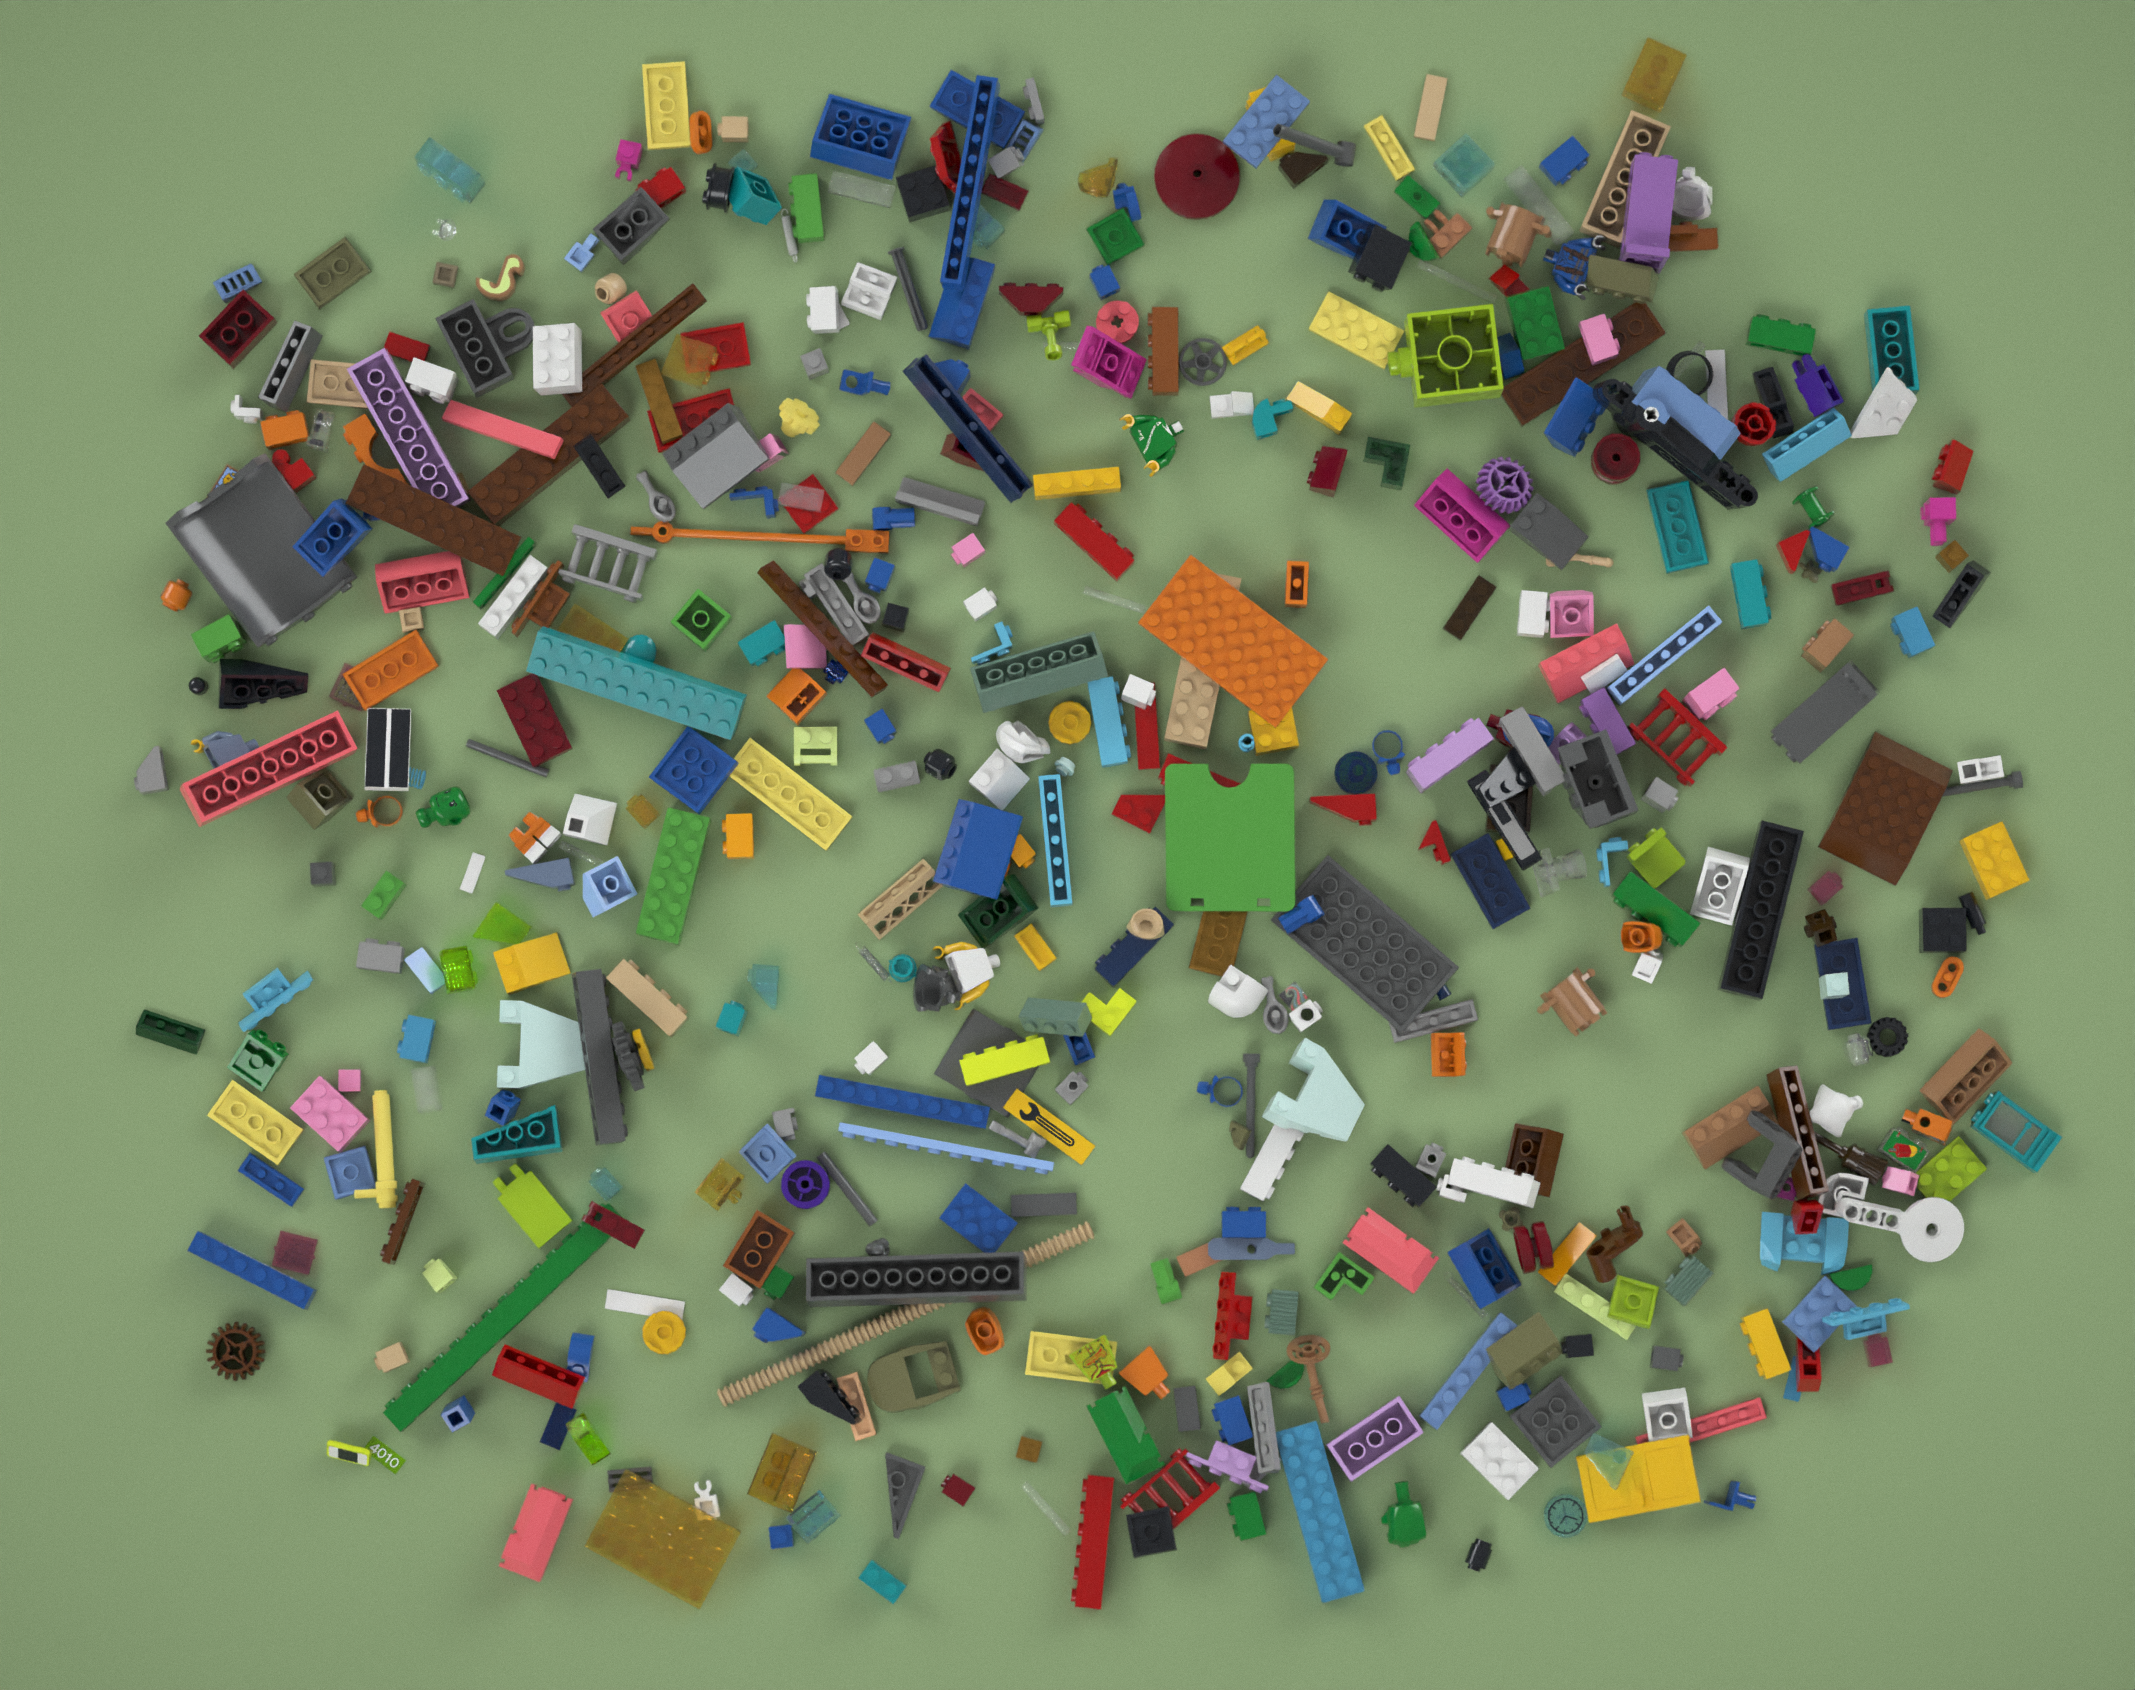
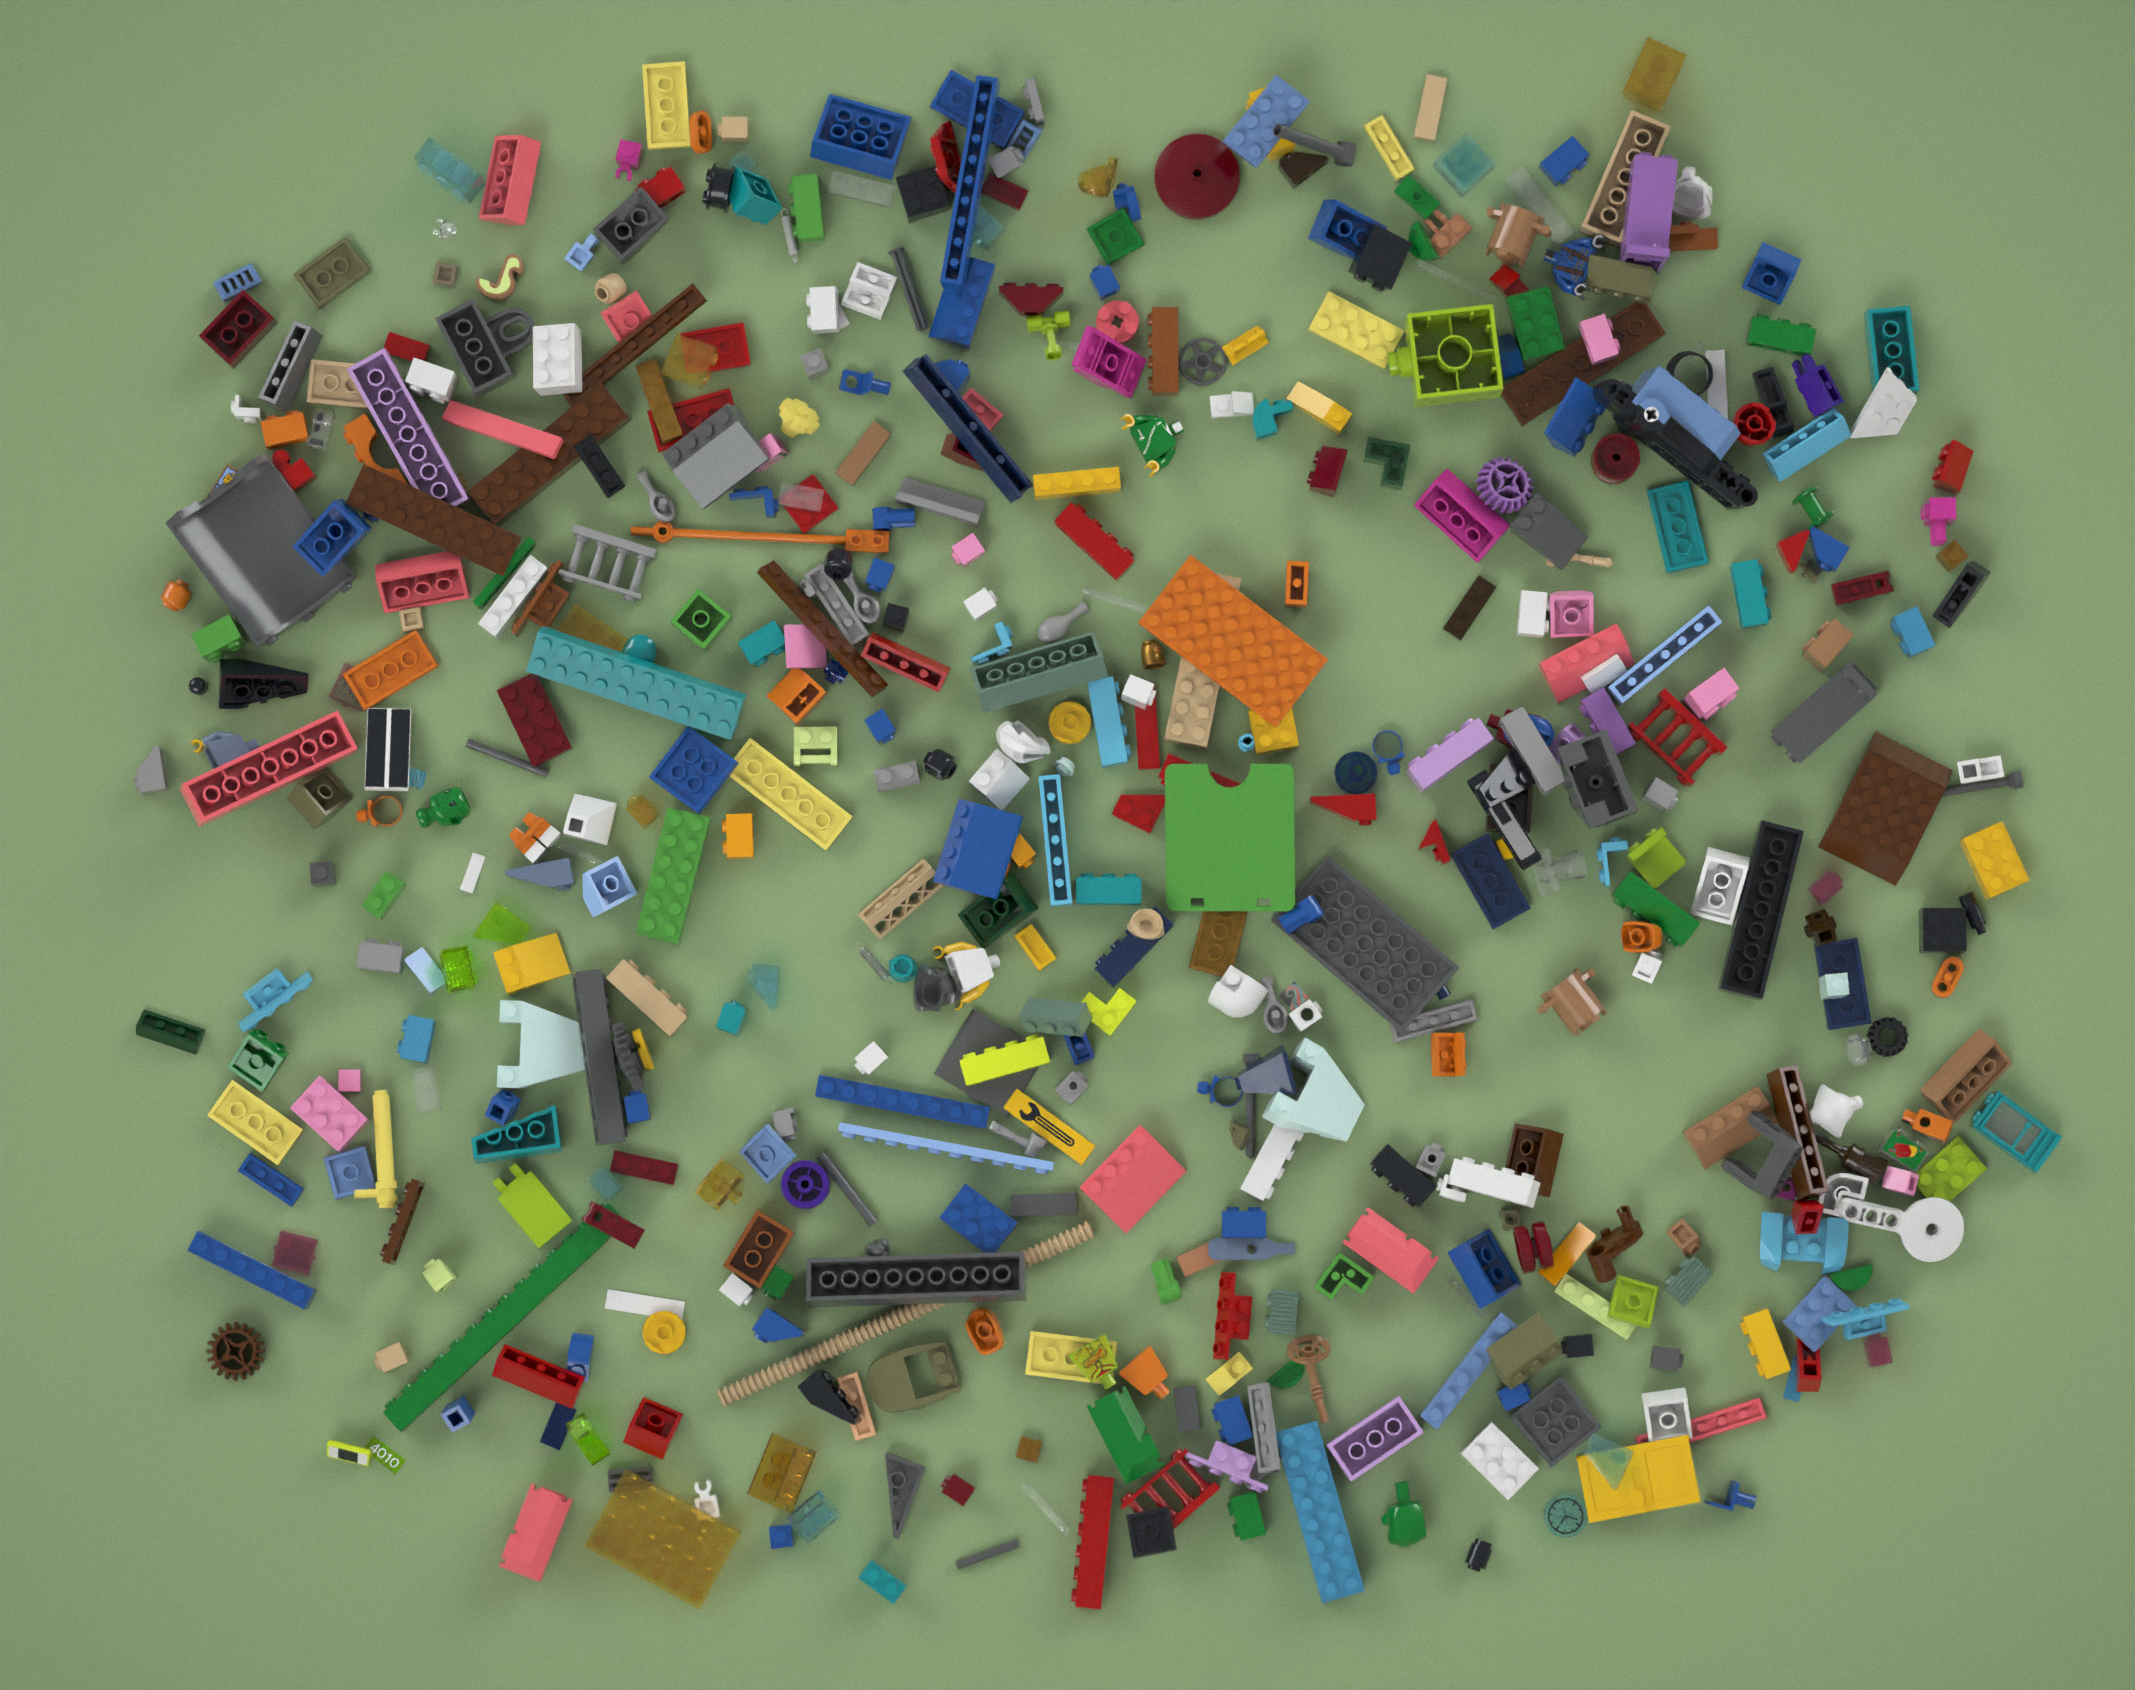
none -> coral slope [479,135,541,225]
none -> dark red plate [610,1150,679,1185]
none -> red slope [623,1397,683,1460]
none -> blue brick [624,1090,651,1124]
none -> dark grey bar [955,1539,1020,1570]
none -> light grey piece [1037,602,1089,643]
none -> teal brick [1076,873,1141,905]
none -> coral slope [1079,1125,1186,1233]
none -> pearl gold piece [1141,639,1166,670]
none -> slope [1234,1045,1297,1095]
none -> blue slope [1741,242,1802,305]

